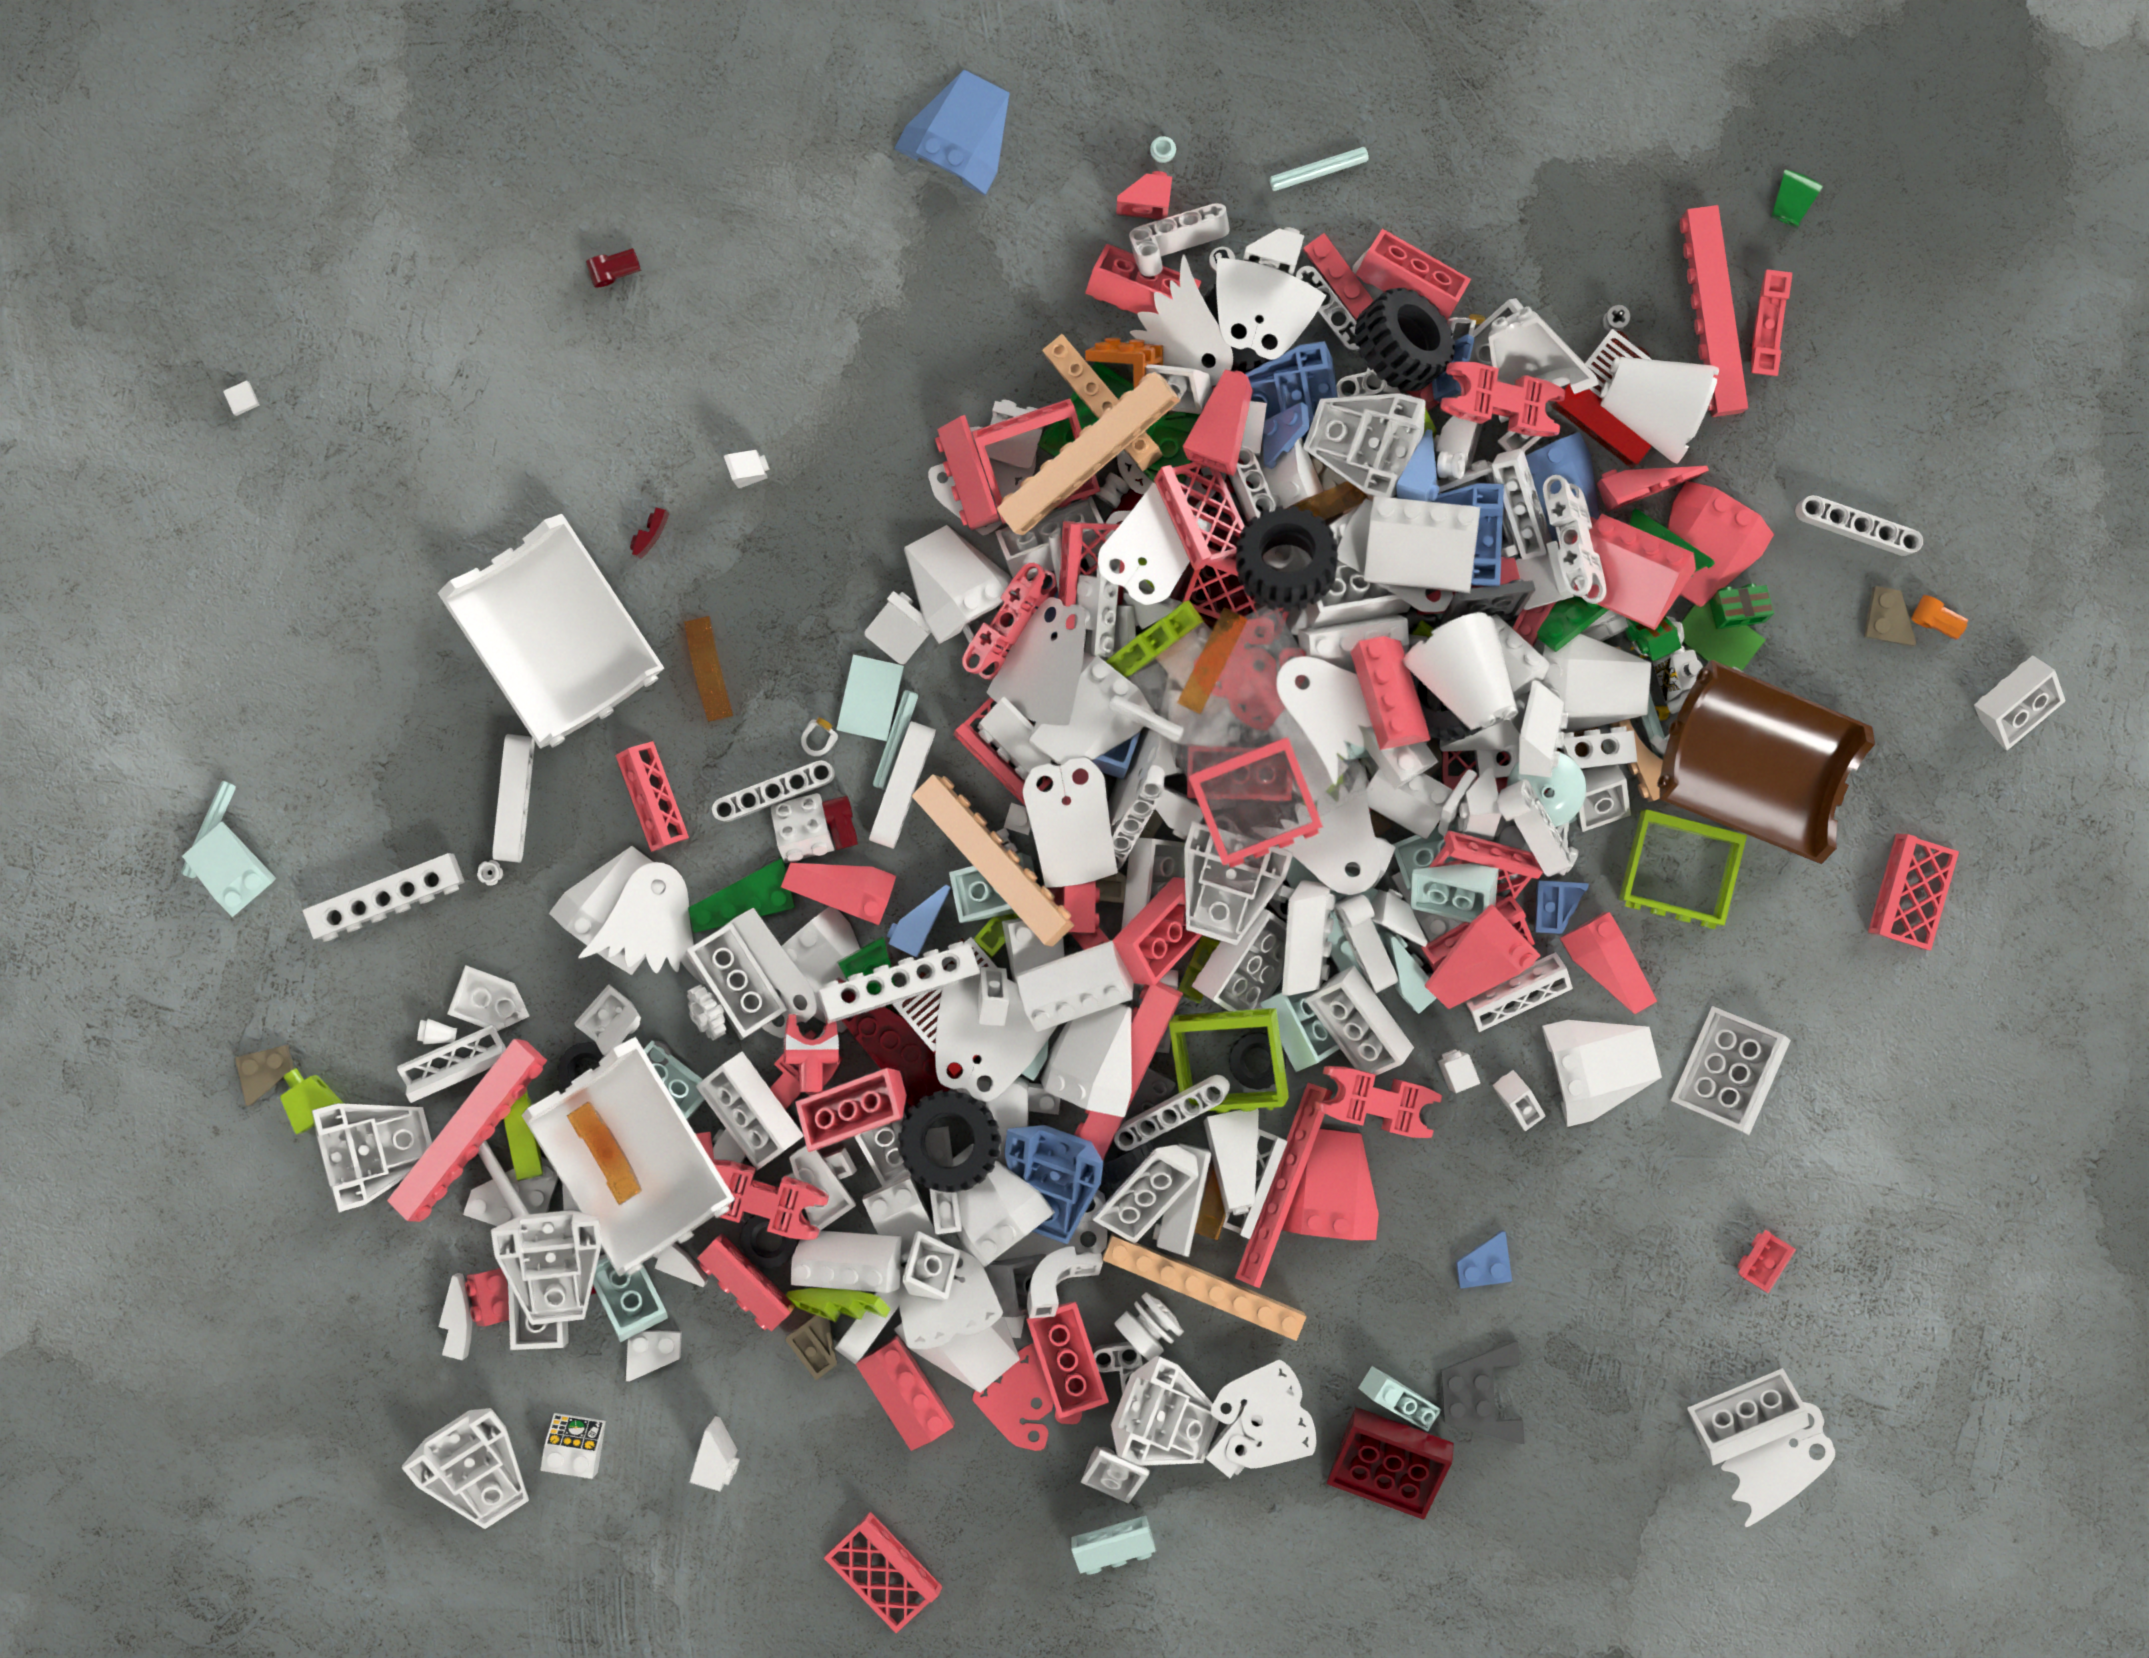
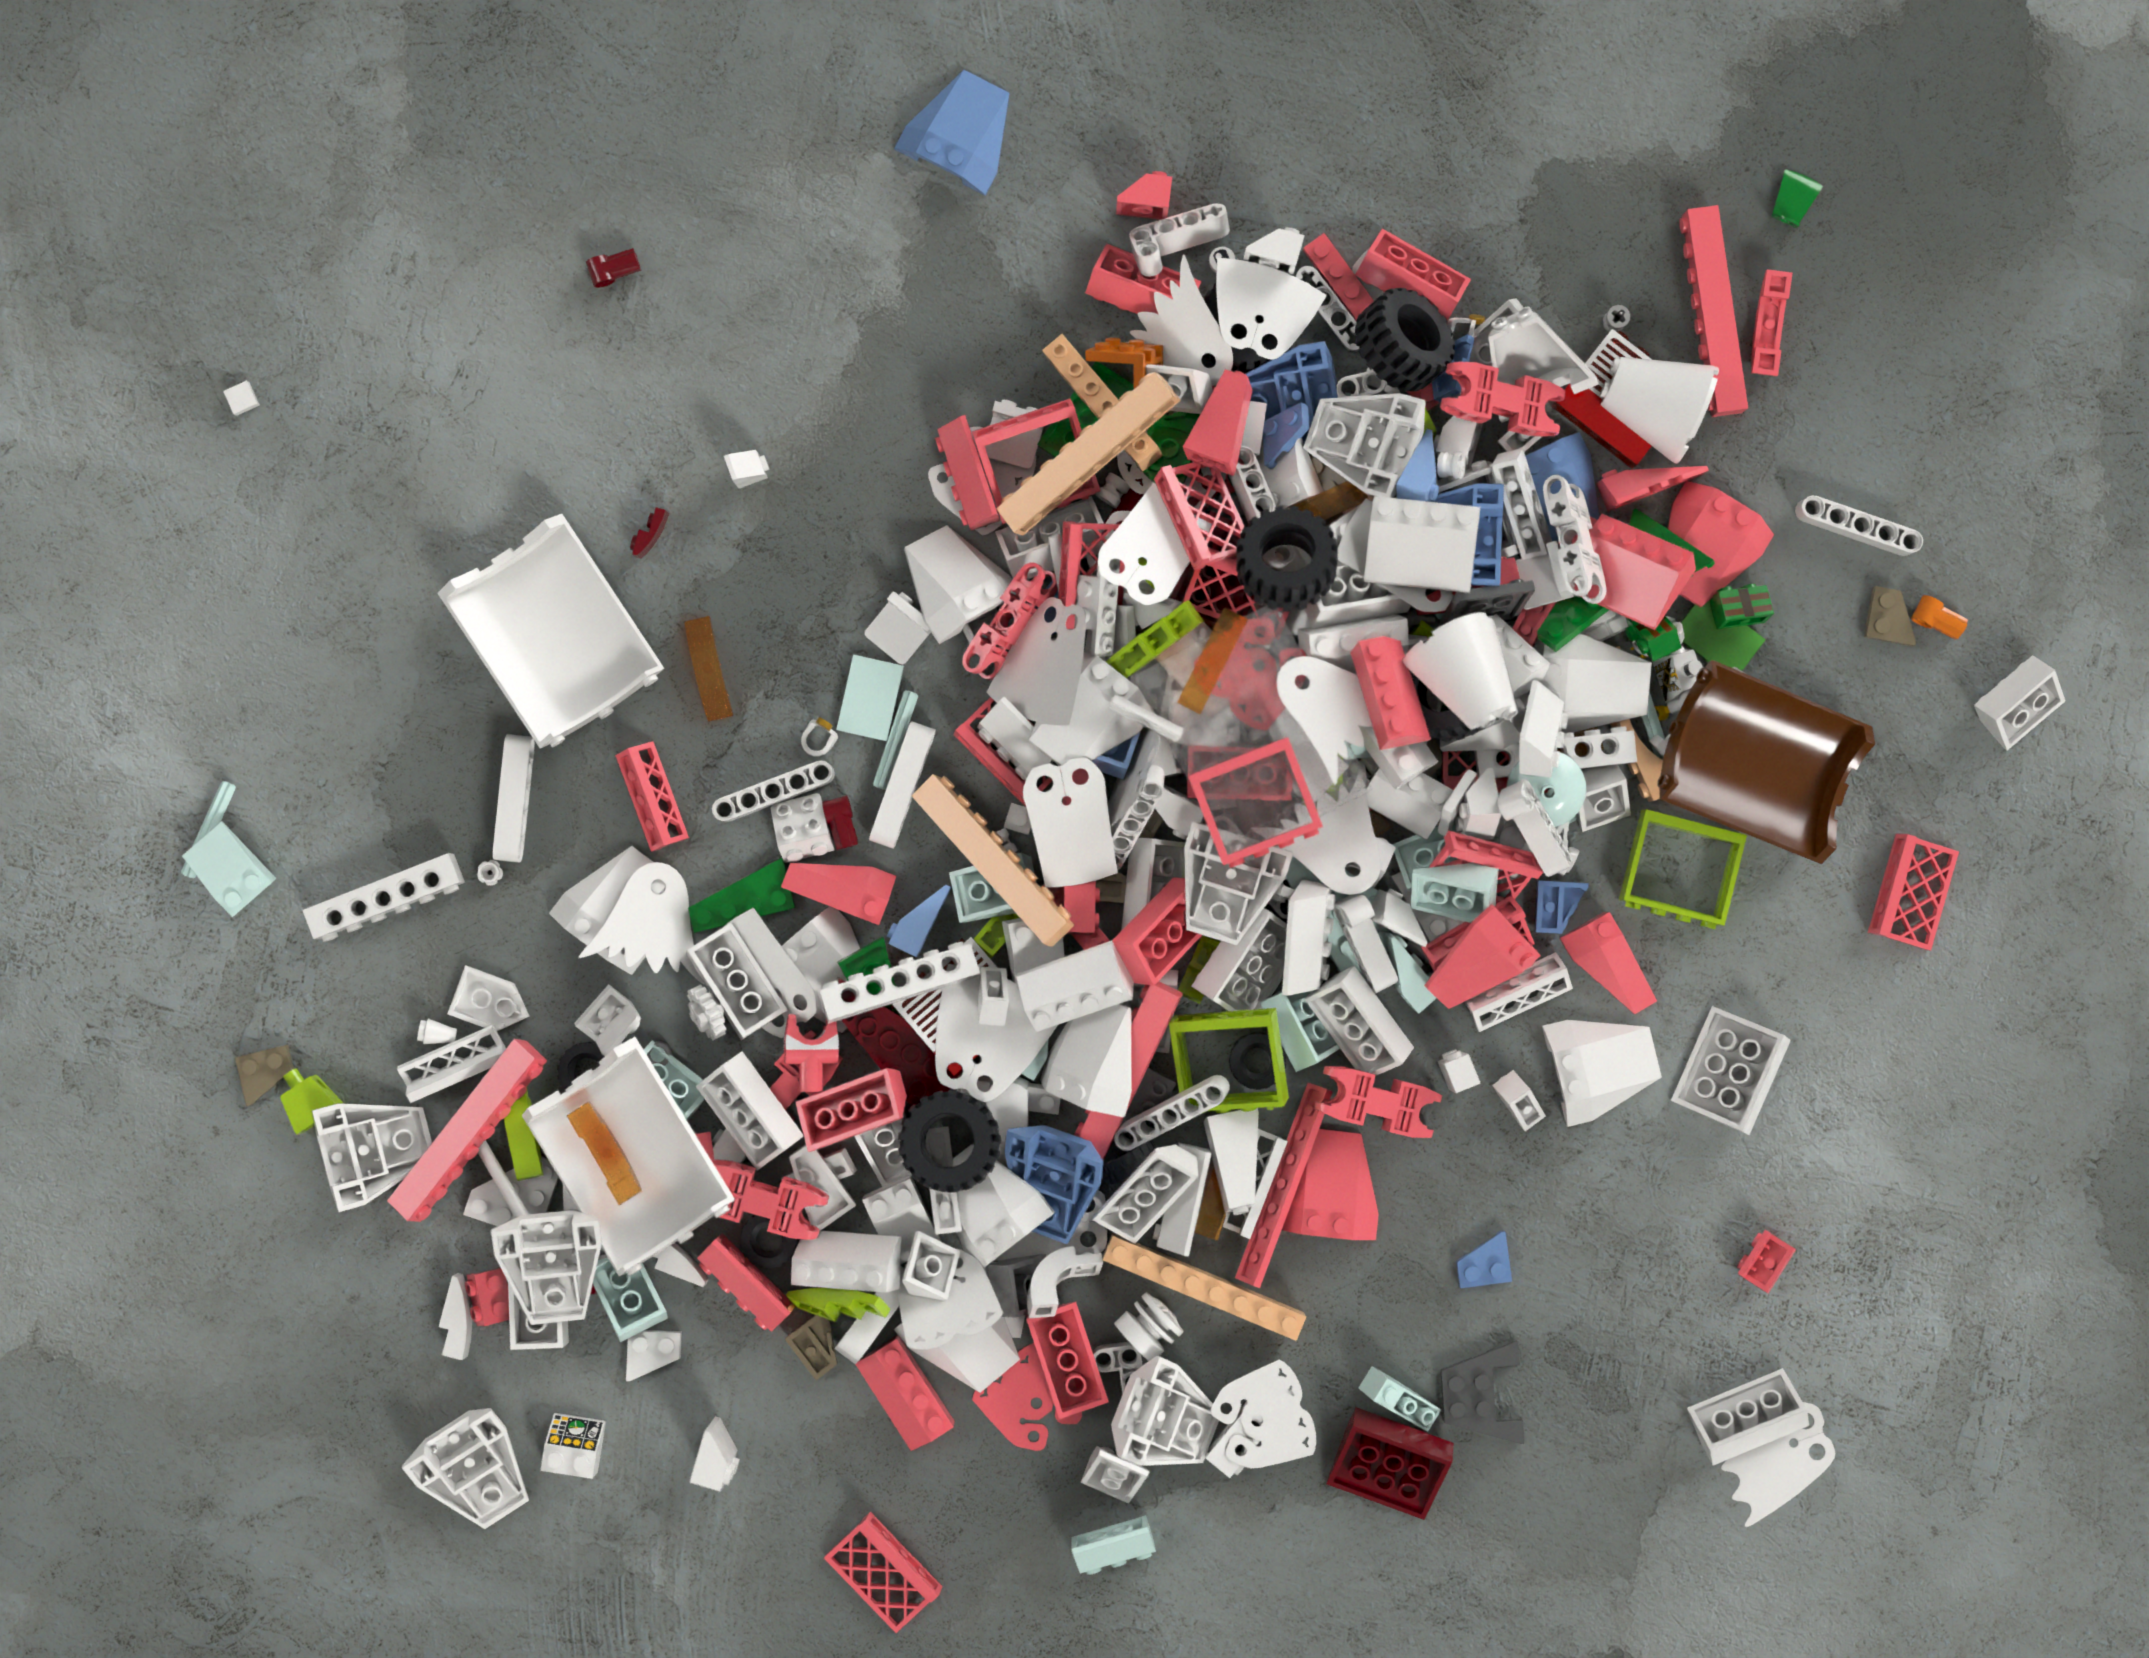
light aqua plate [1150,136,1176,163] -> none
light aqua axle [1270,147,1369,191] -> none

